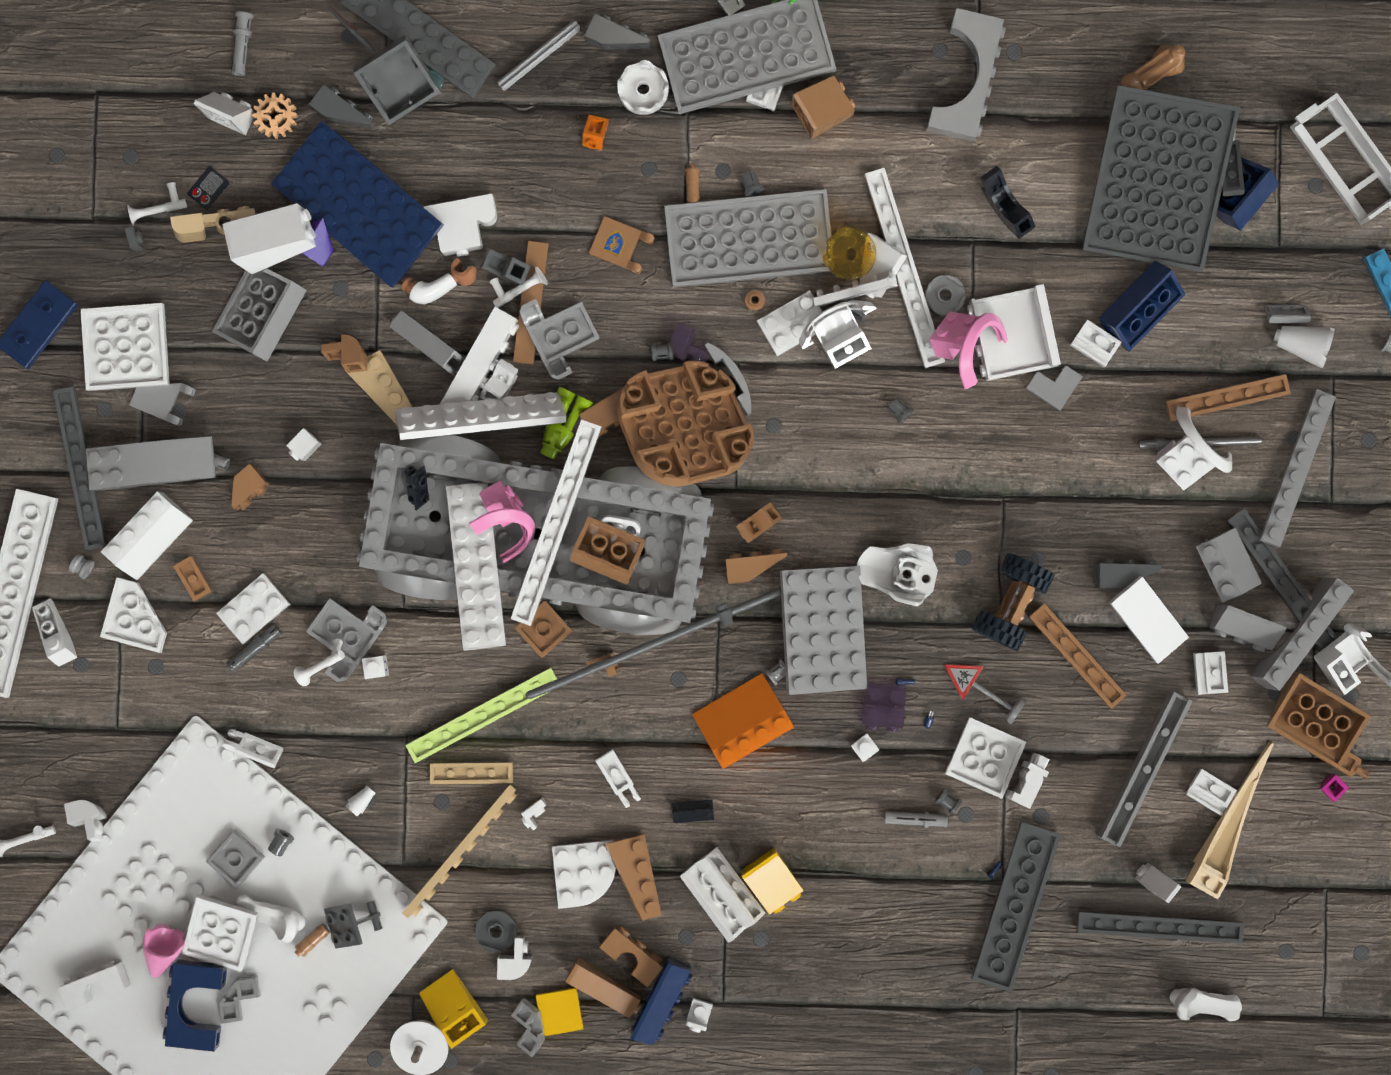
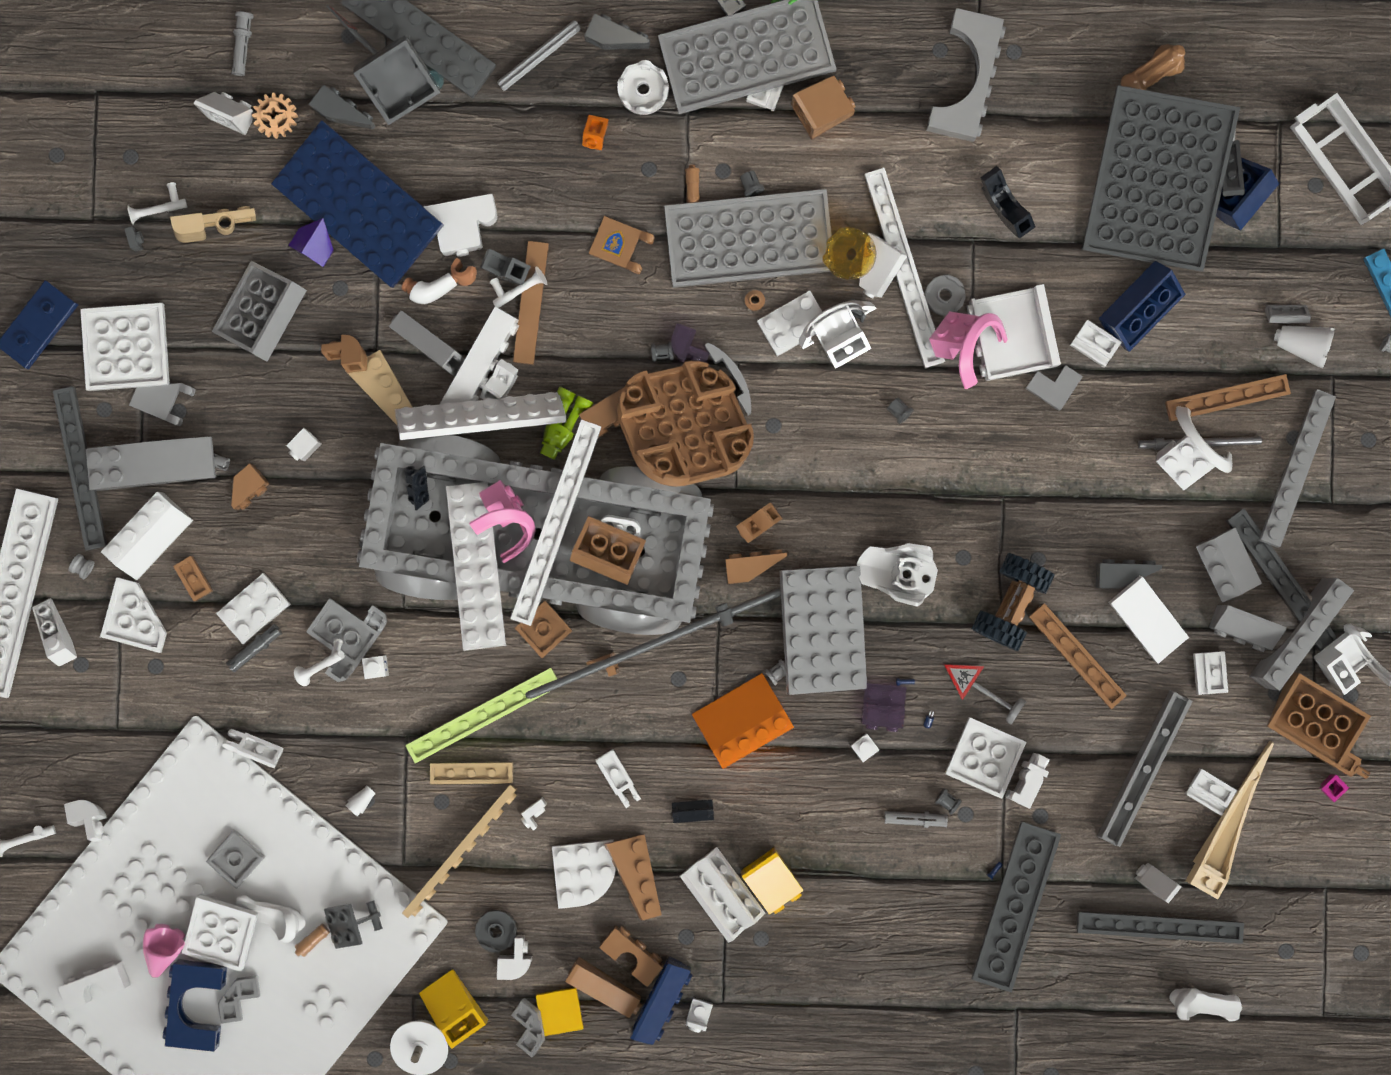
black sticker [187,166,230,210] -> none
white slope [222,204,316,274] -> none
dark grey bush [268,829,294,856] -> none
light grey piece [520,299,600,380] -> none
white hinge [813,270,898,306] -> none

